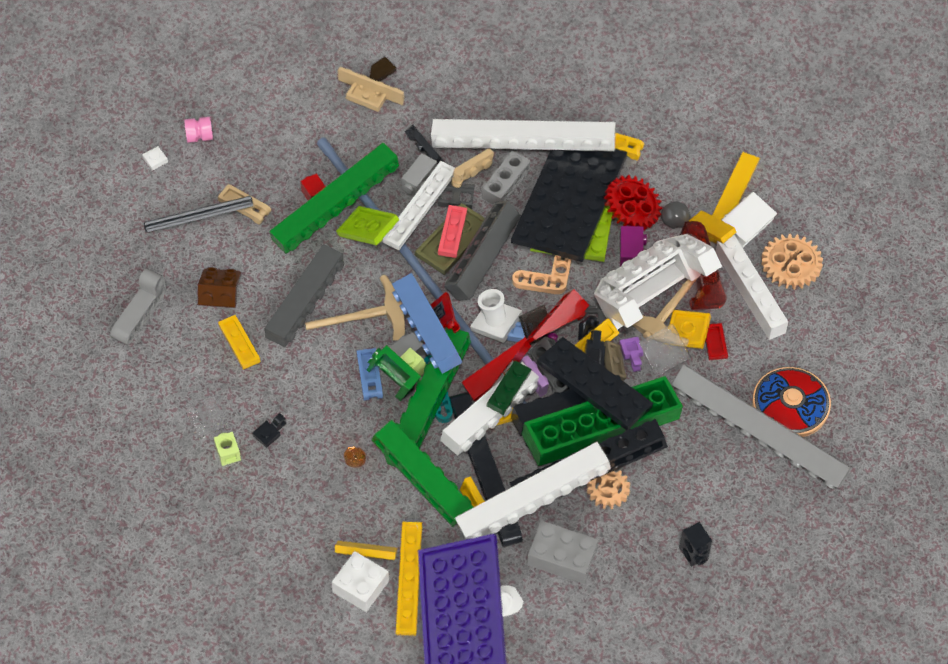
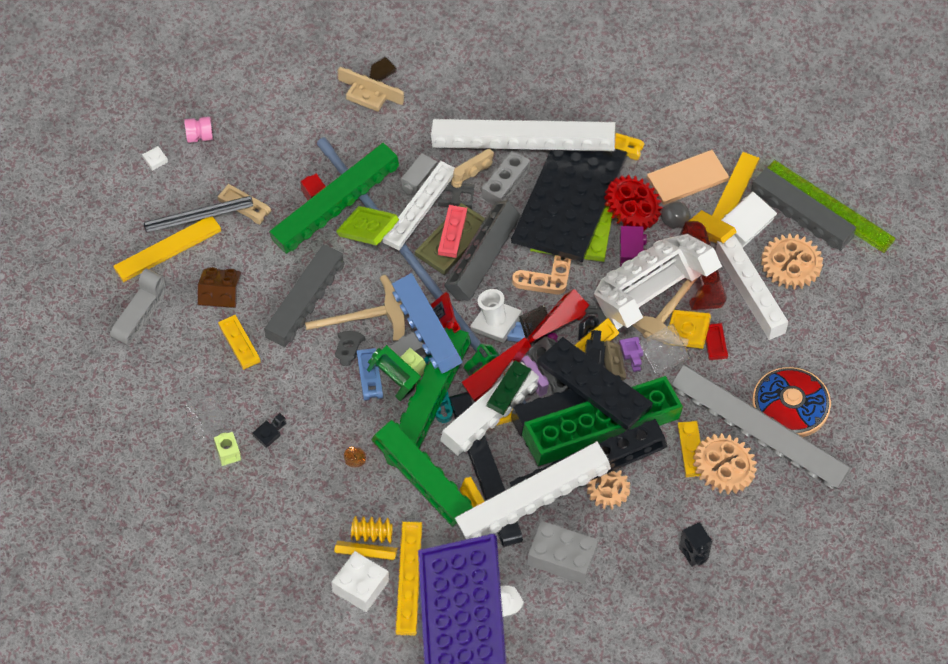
black hinge [405,125,444,165] -> none
none -> yellow tile [113,216,221,283]
none -> dark grey piece [335,331,366,366]
none -> yellow piece [351,516,393,543]
none -> green leg [464,344,499,376]
none -> light nougat tile [647,150,729,205]
none -> yellow plate [677,421,702,477]
none -> light nougat gear [693,433,757,494]
none -> dark grey brick [751,167,856,251]
none -> clear neon green plate [767,160,896,253]

